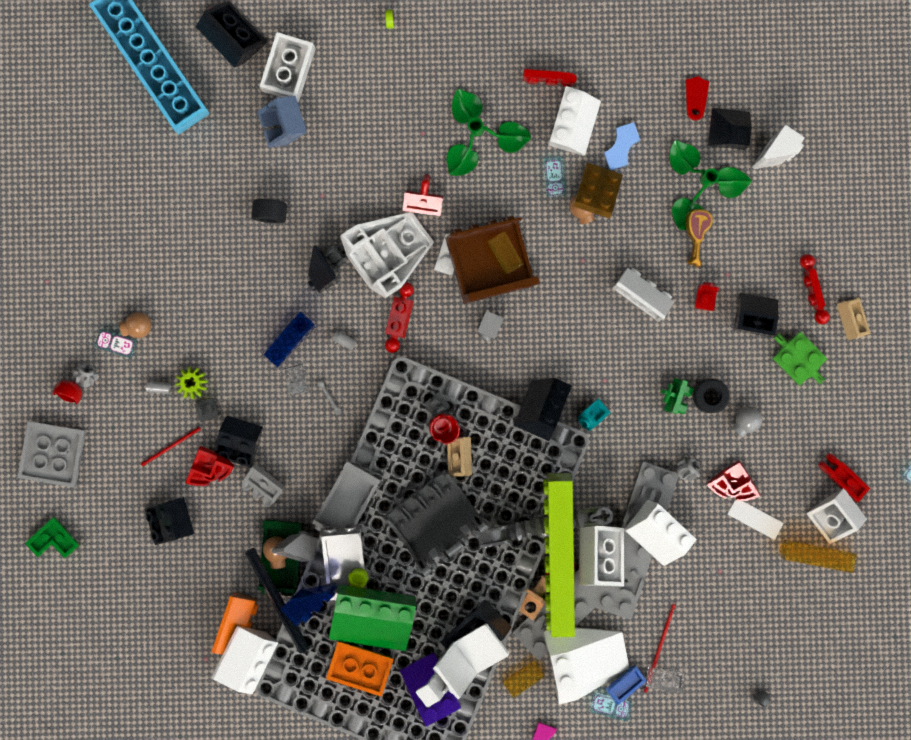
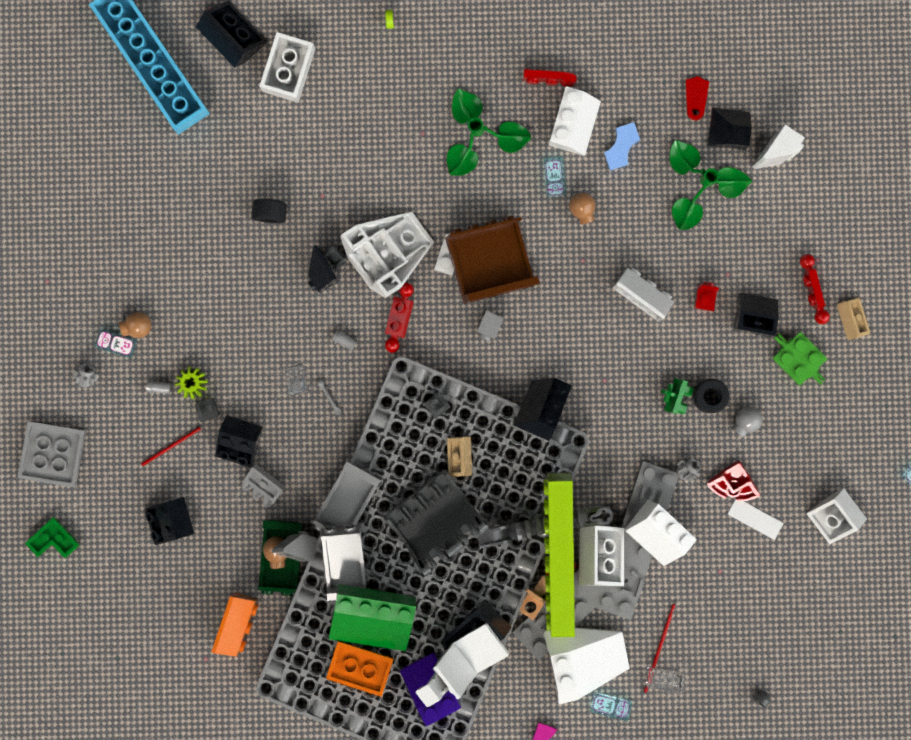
red hair [52,380,83,404] -> none
red brick [185,446,234,486] -> none
white slope [211,625,278,694] -> none
black axle [245,548,309,653] -> none
sand blue piece [257,96,307,148] -> none
clear blue slope [264,312,317,368] -> none
clear blue slope [280,583,339,626] -> none
lime tile [348,568,369,588] -> none
plate [403,174,443,216] -> none
red hair [429,413,460,444] -> none
clear yellow tile [487,231,523,274] -> none
clear yellow tile [502,660,545,698] -> none
pearl gold plate [573,163,623,219] -> none
teal bracket [577,398,611,431] -> none
blue tile [605,665,647,705] -> none
pearl gold piece [685,209,713,268] -> none
clear yellow brick [779,539,857,573] -> none
red hinge [818,453,871,503] -> none

